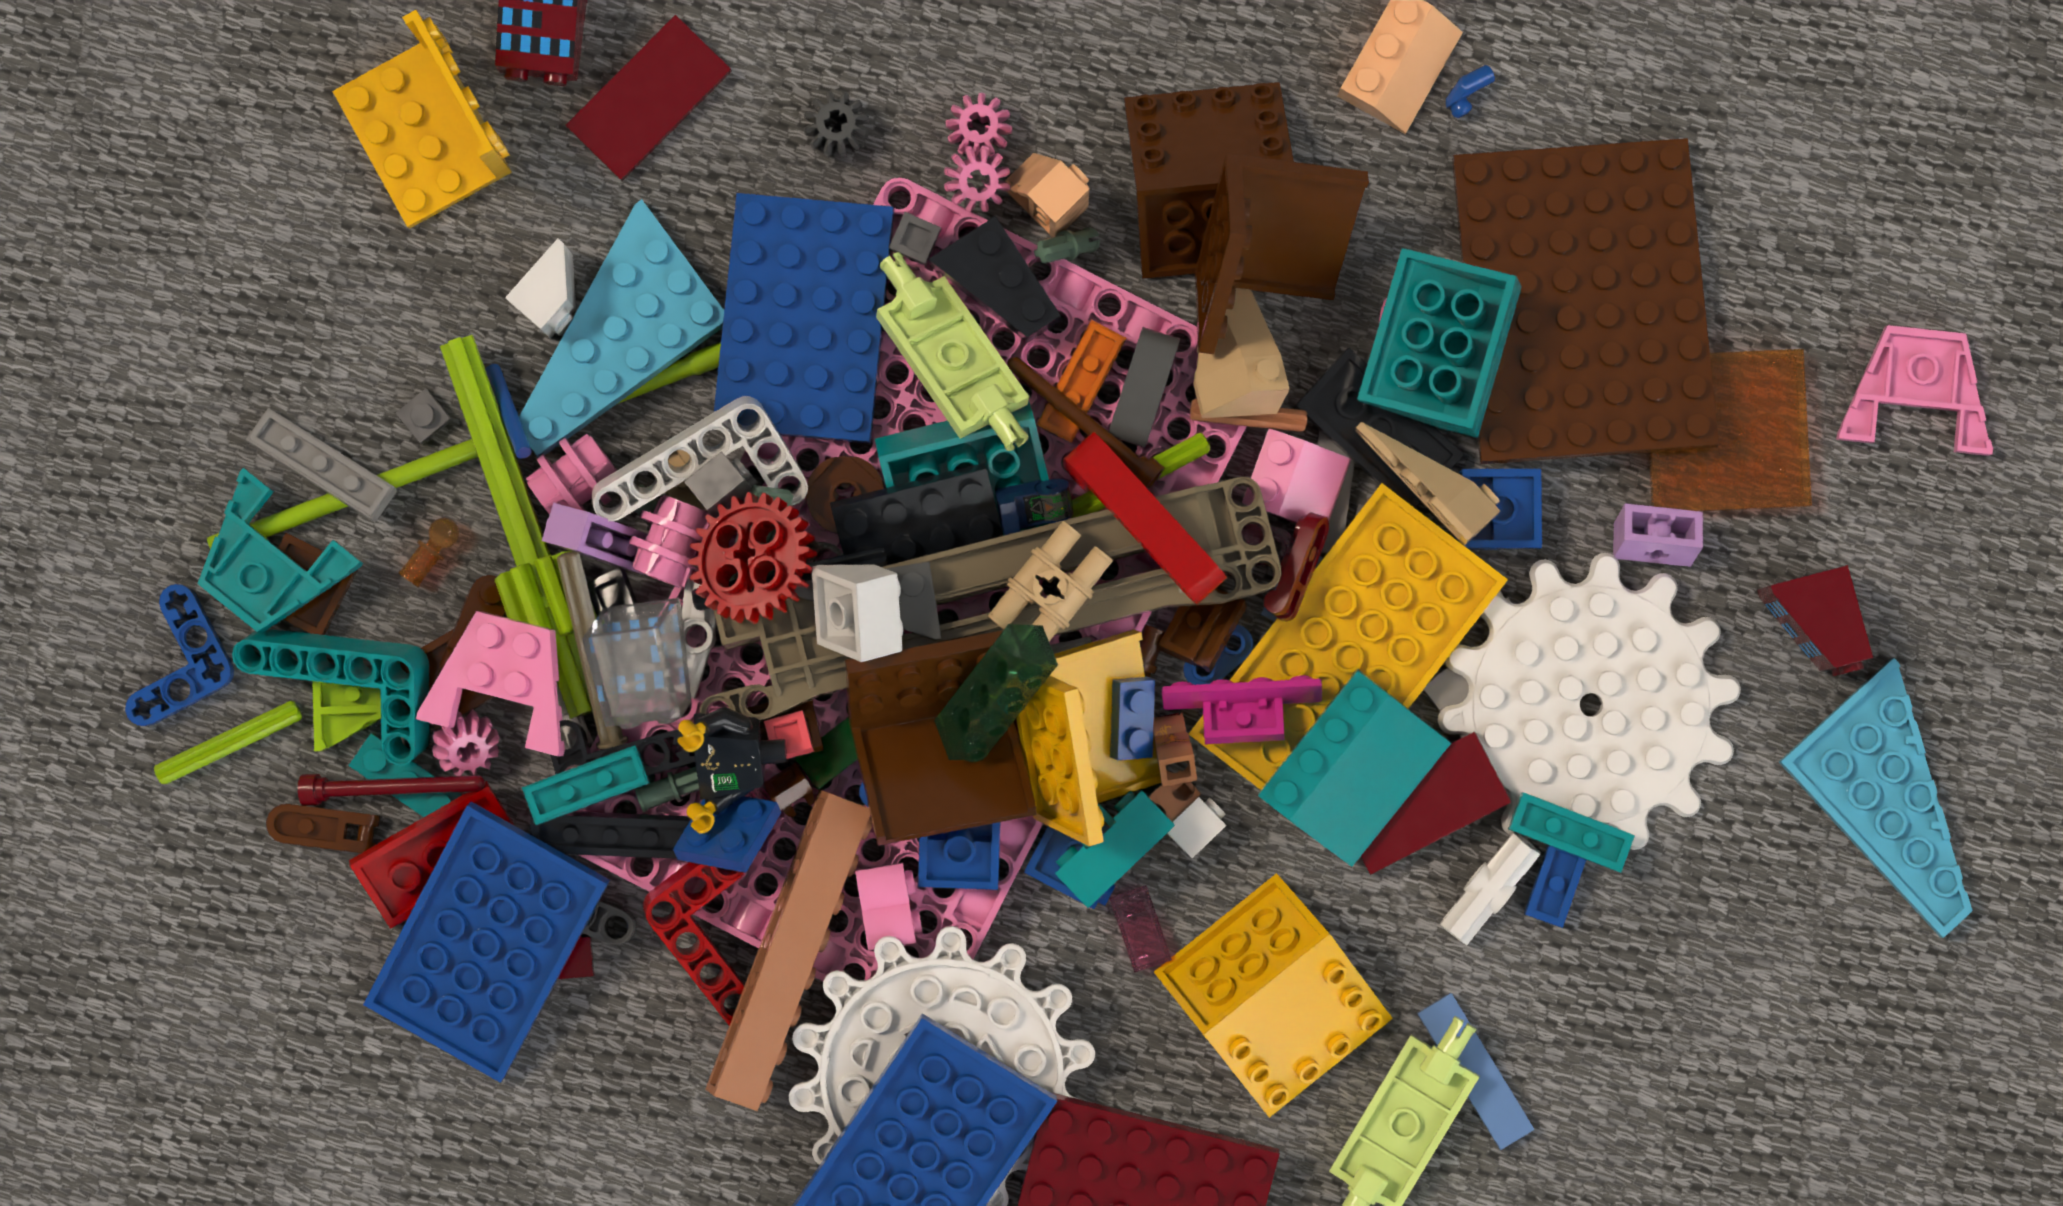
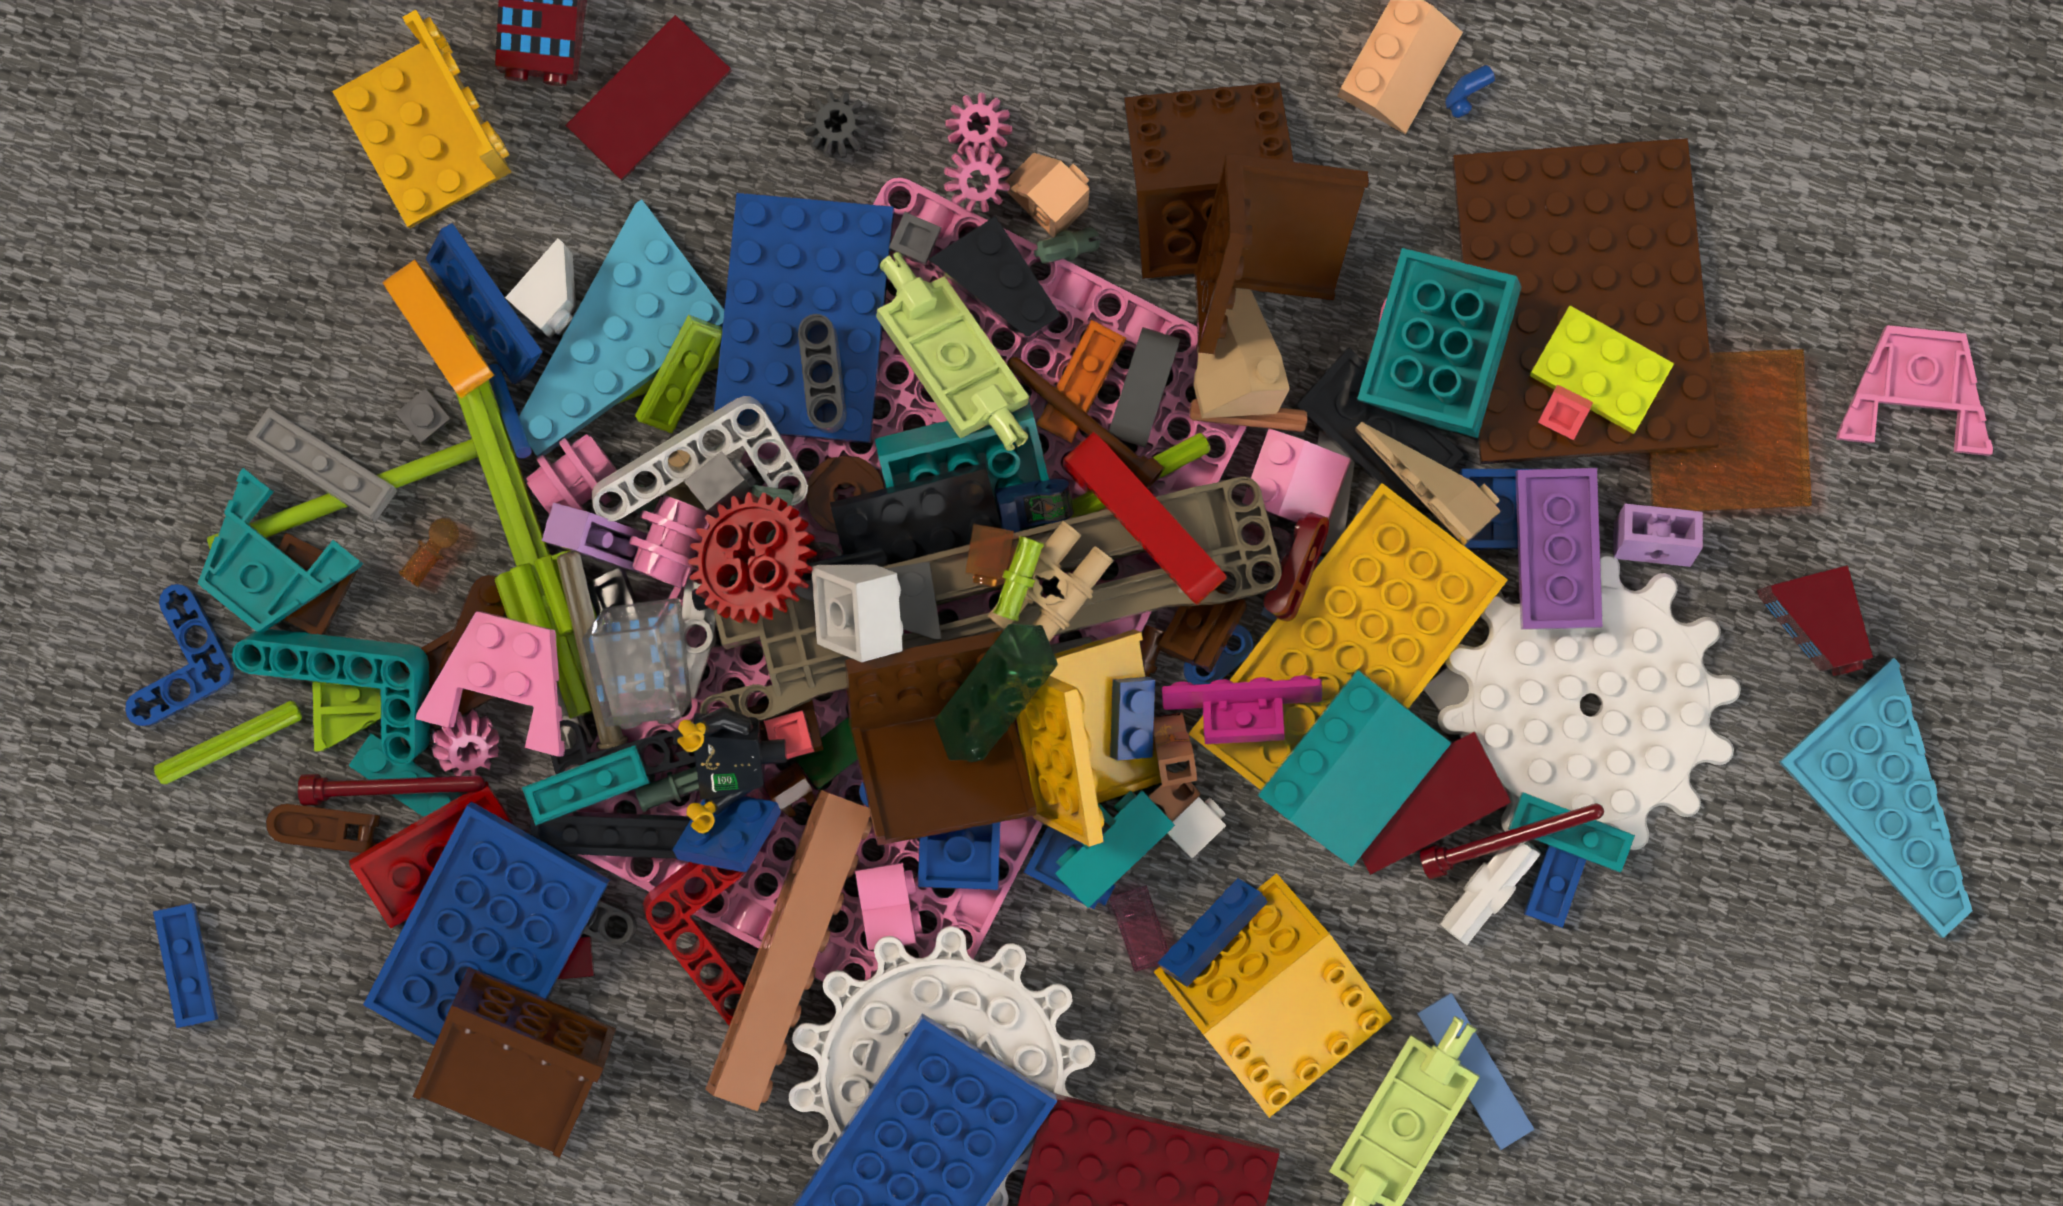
none -> blue plate [153,903,218,1028]
none -> light orange beam [382,259,494,399]
none -> reddish brown bracket [413,967,616,1158]
none -> blue tile [426,223,542,385]
none -> lime tile [635,314,722,434]
none -> dark grey beam [798,314,847,433]
none -> clear orange brick [965,524,1014,587]
none -> lime pin [993,536,1044,621]
none -> blue plate [1158,878,1268,987]
none -> dark red piece [1420,803,1604,880]
none -> medium lavender plate [1515,468,1603,630]
none -> neon yellow plate [1530,306,1674,434]
none -> coral plate [1538,385,1593,440]

